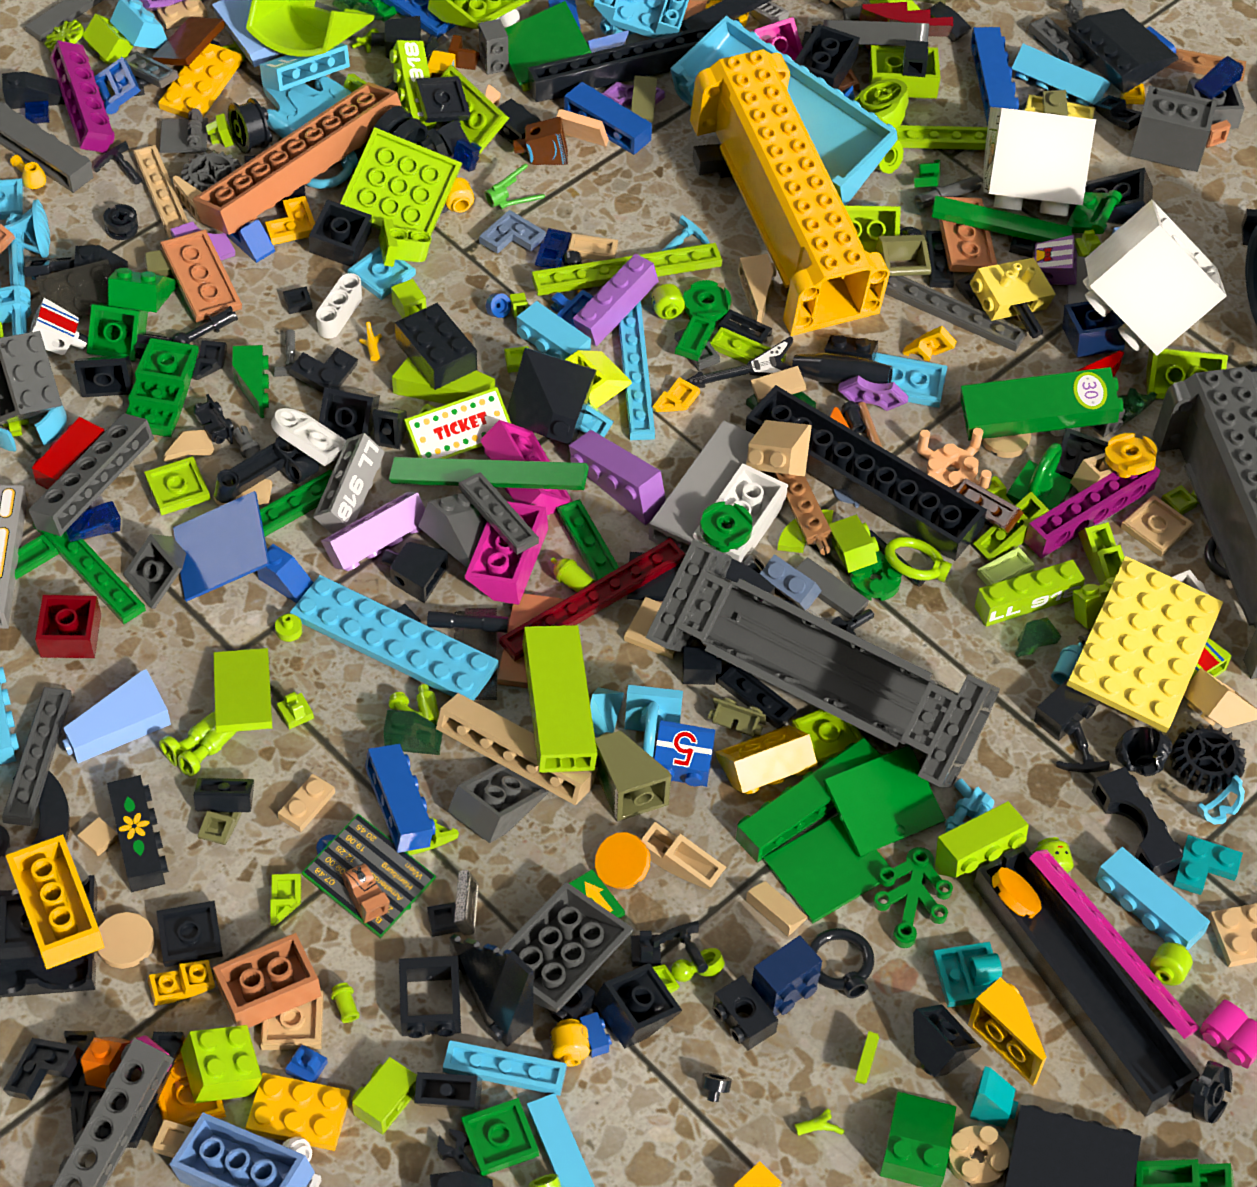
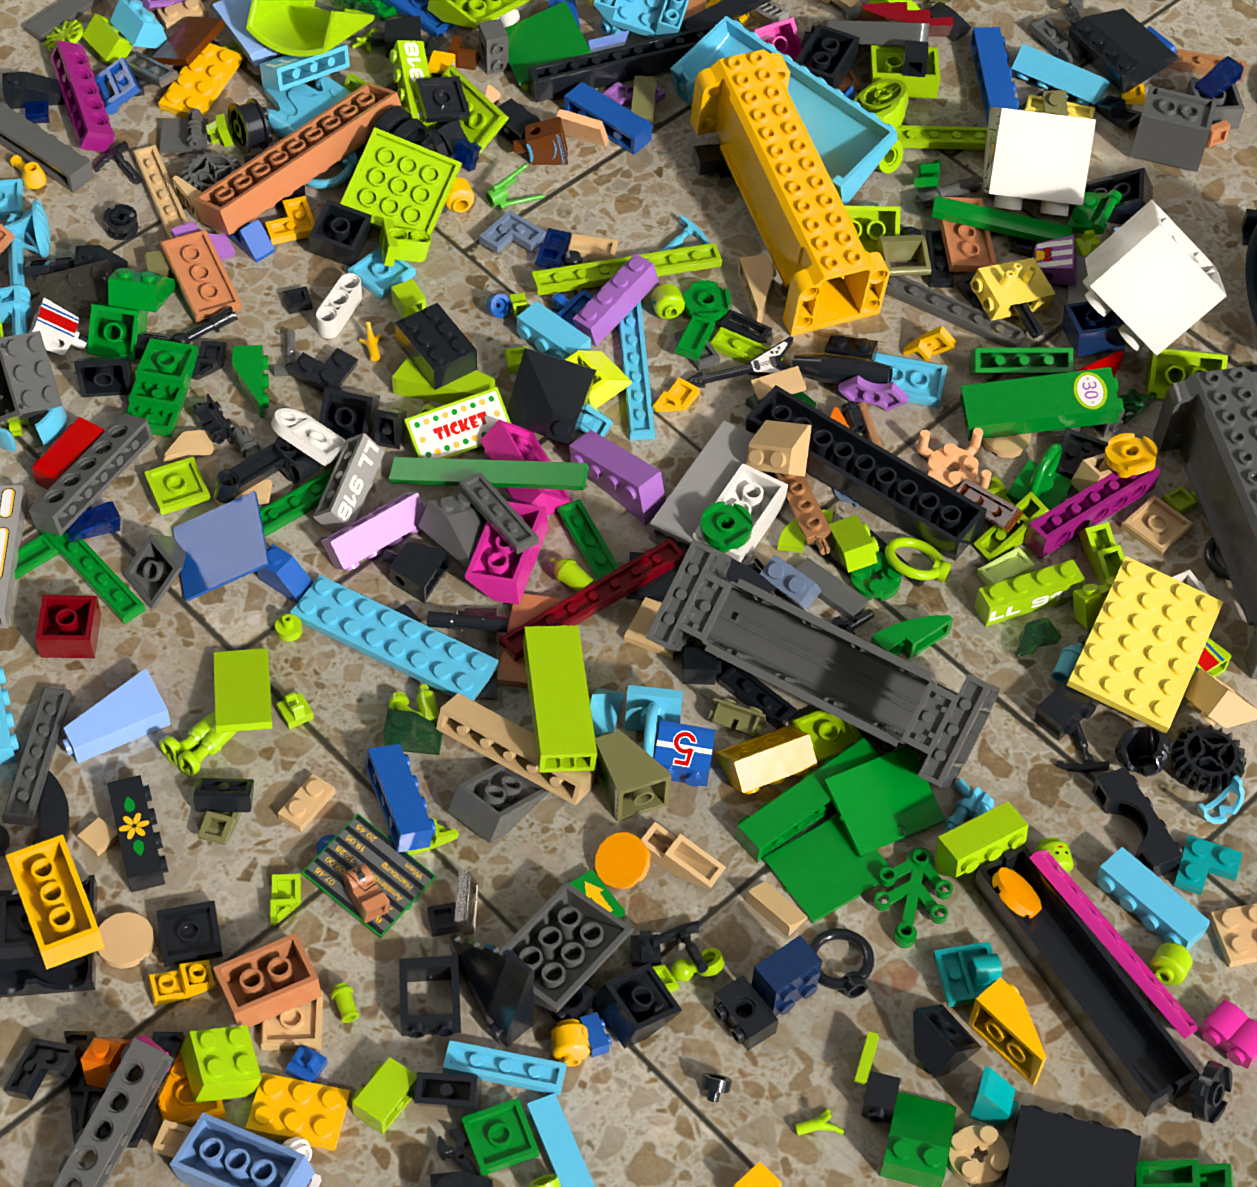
none -> black brick [861,1071,901,1123]
none -> green slope [870,615,953,659]
none -> green brick [970,348,1073,375]

